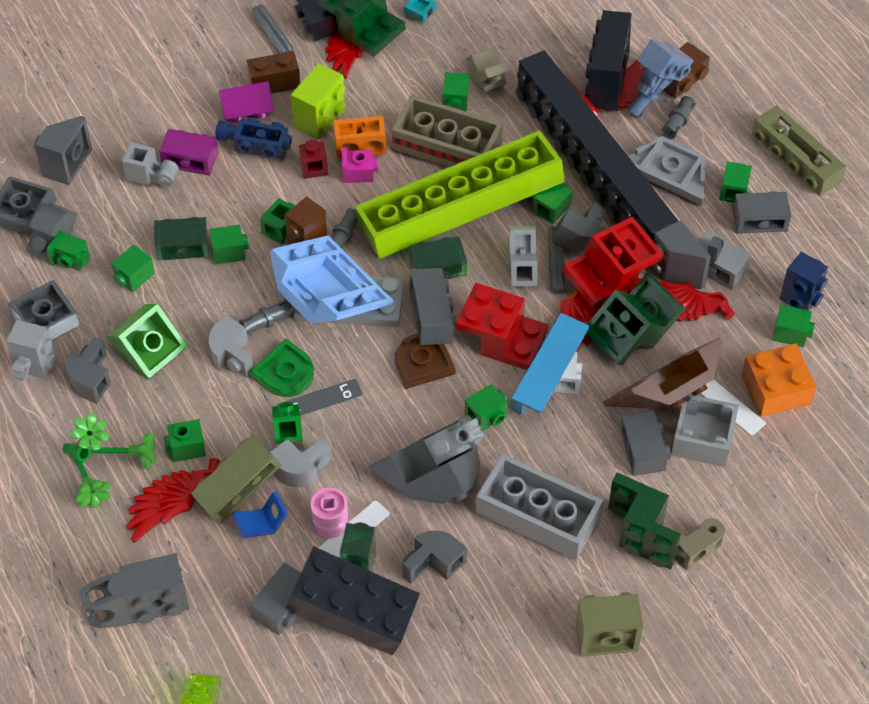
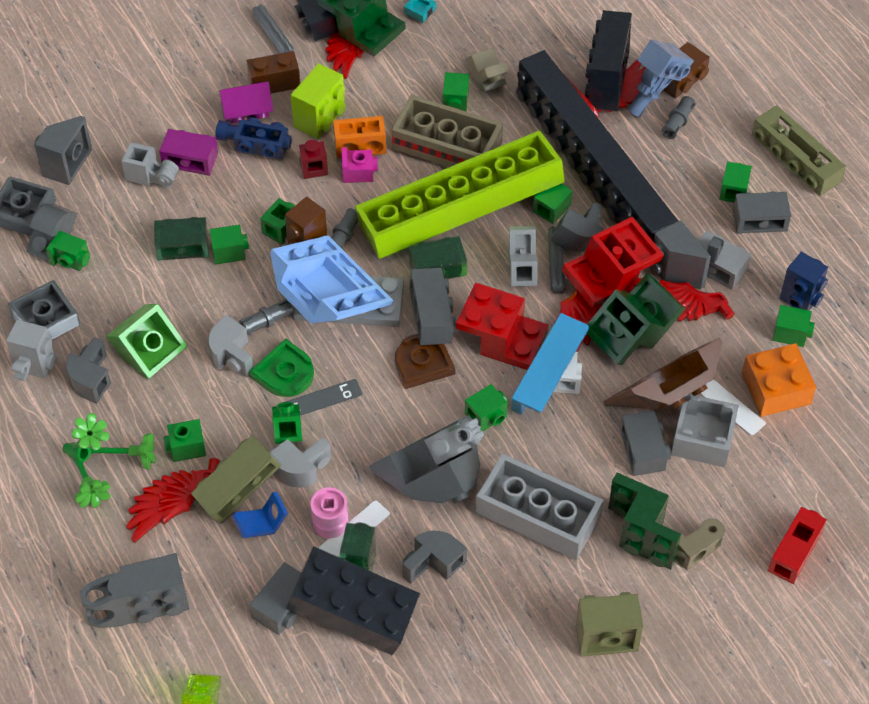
green brick [111,245,155,292] -> none
light grey wing [628,136,706,206] -> none
none -> red brick [768,506,827,585]

